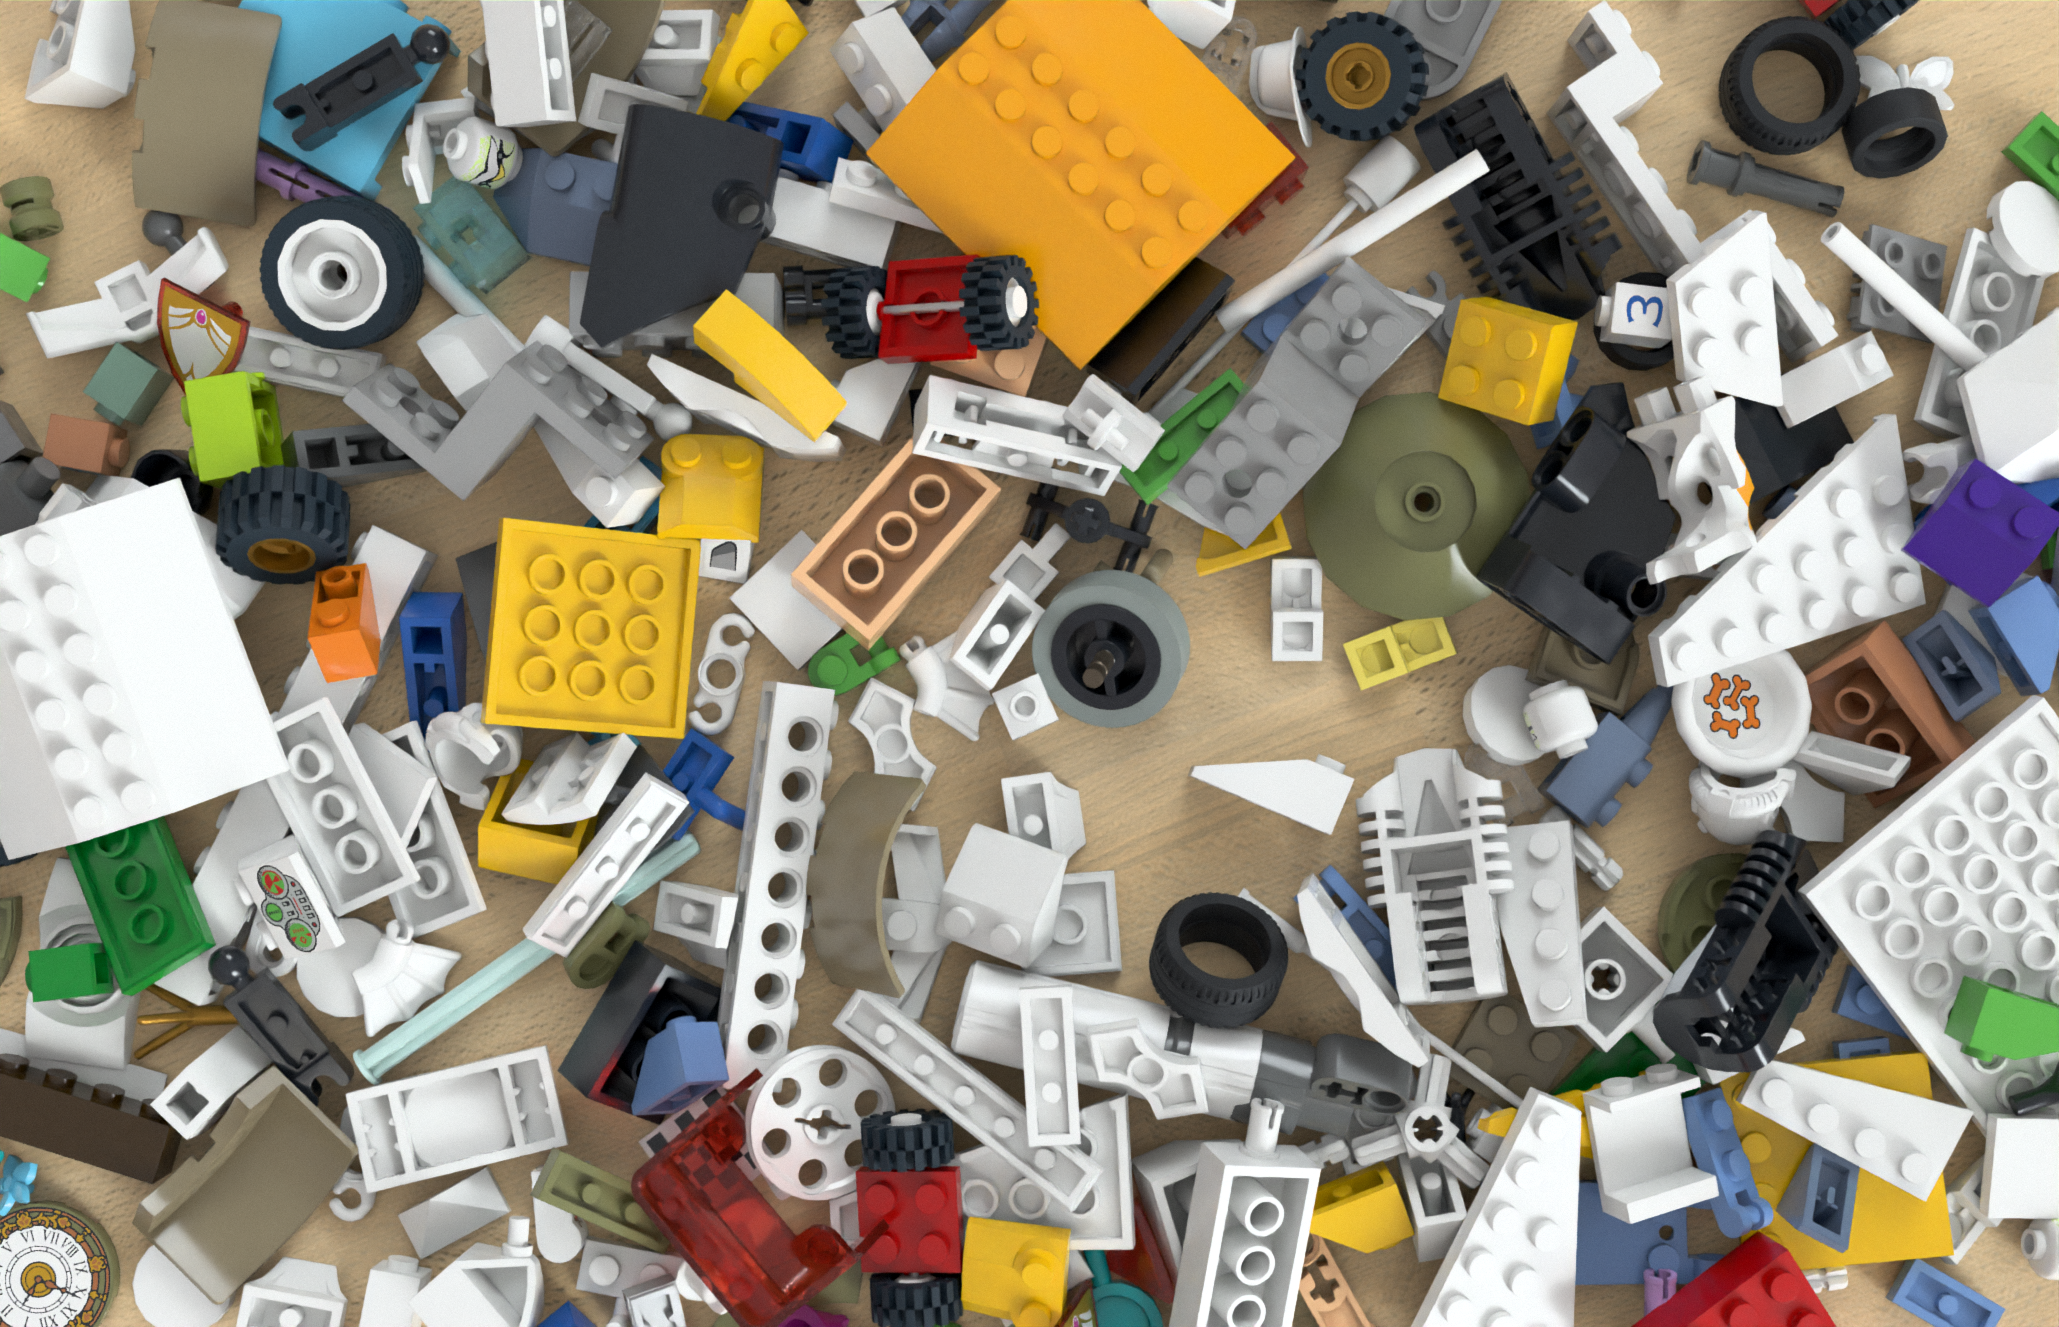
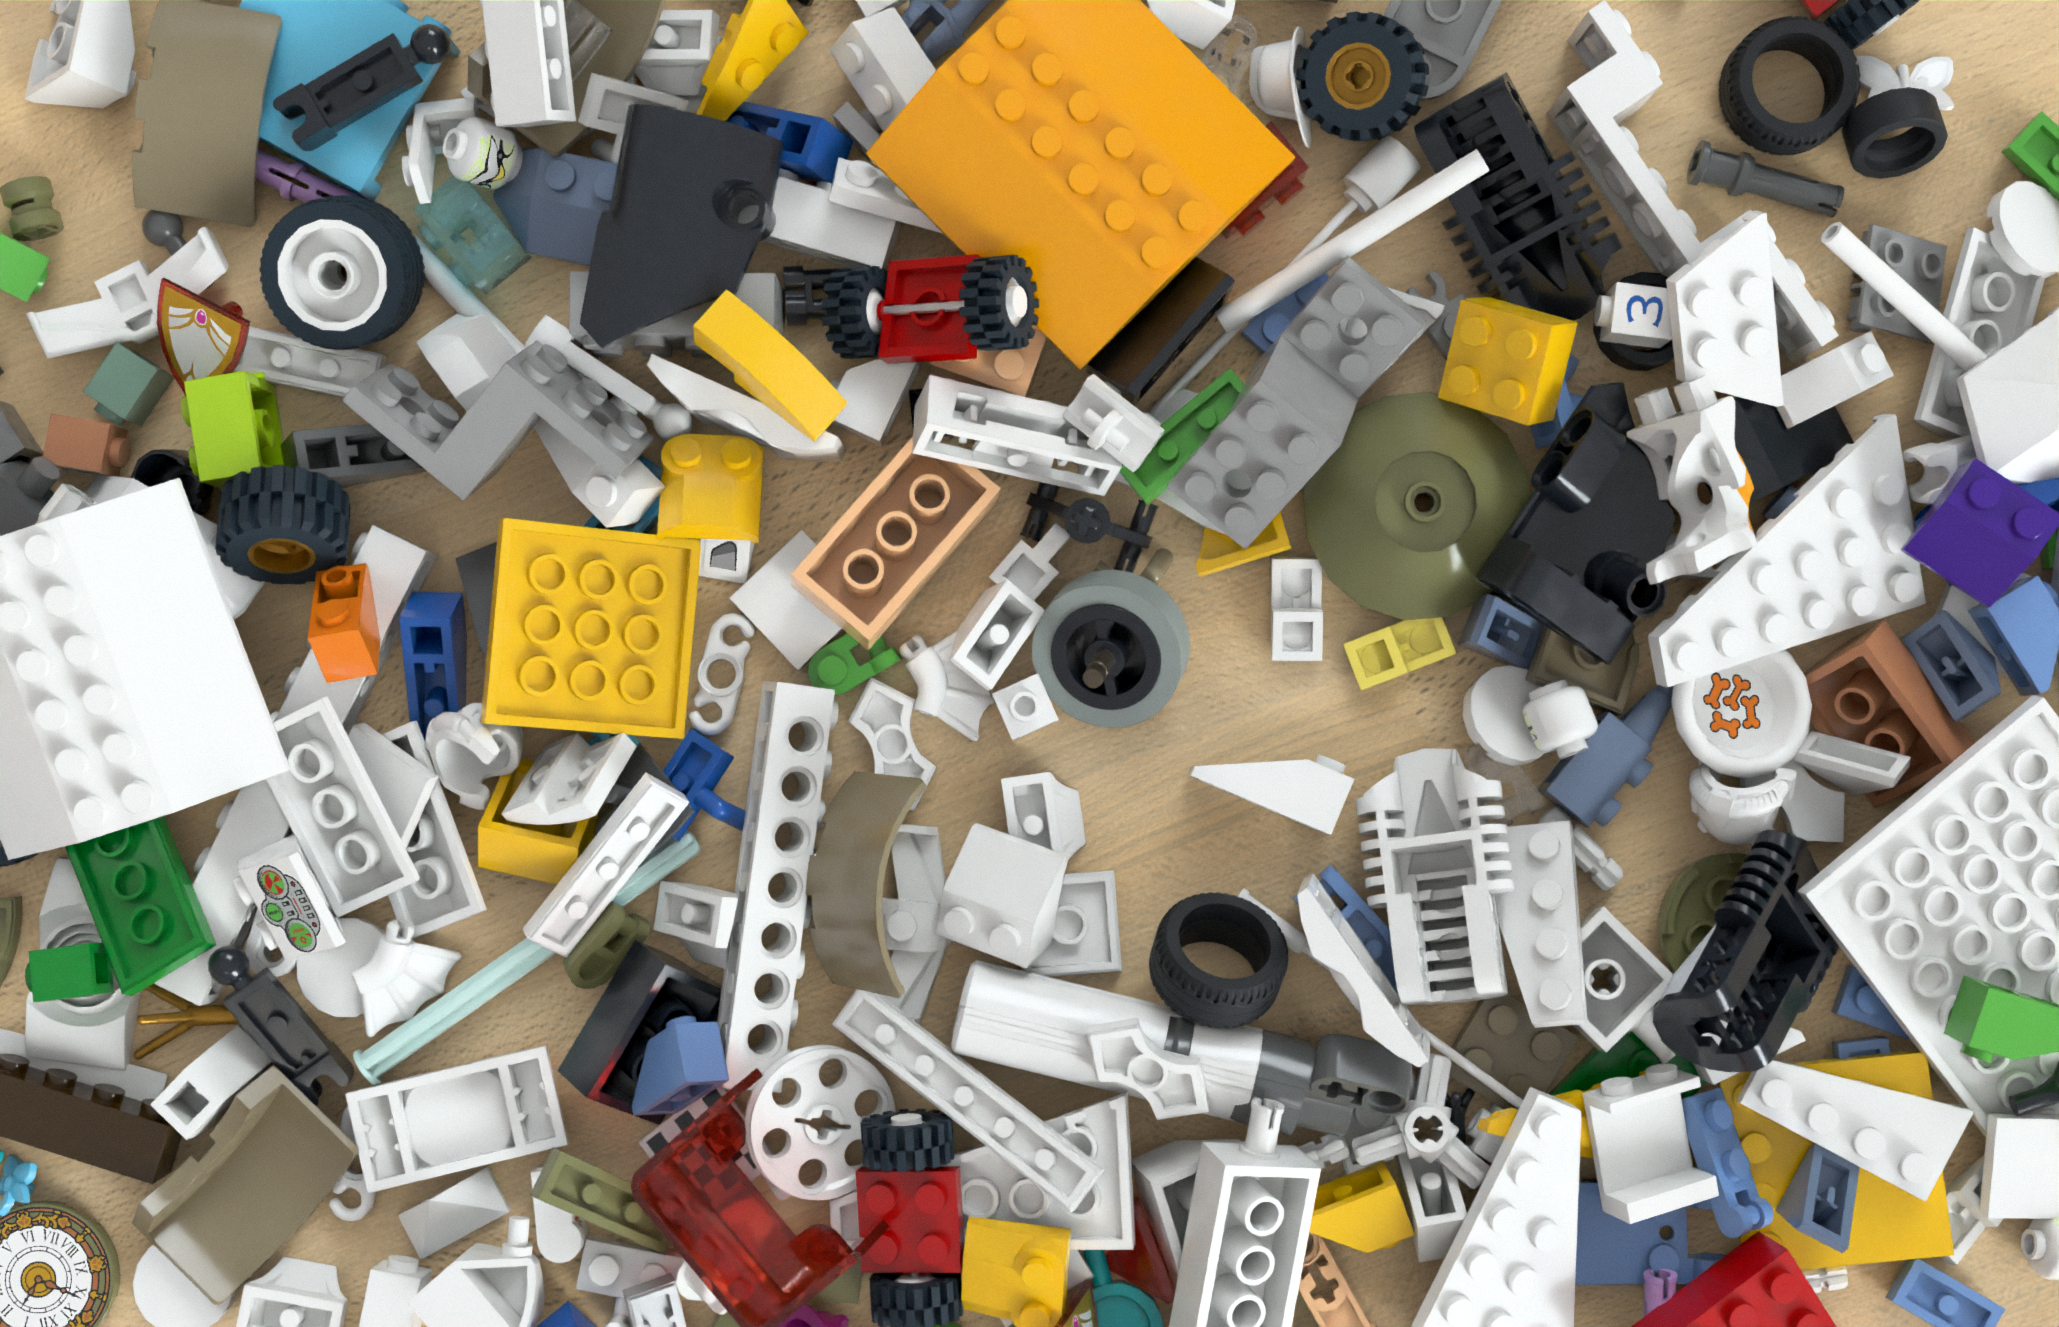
white plate [1019,984,1081,1147] -> none
none -> sand blue slope [1457,594,1544,670]

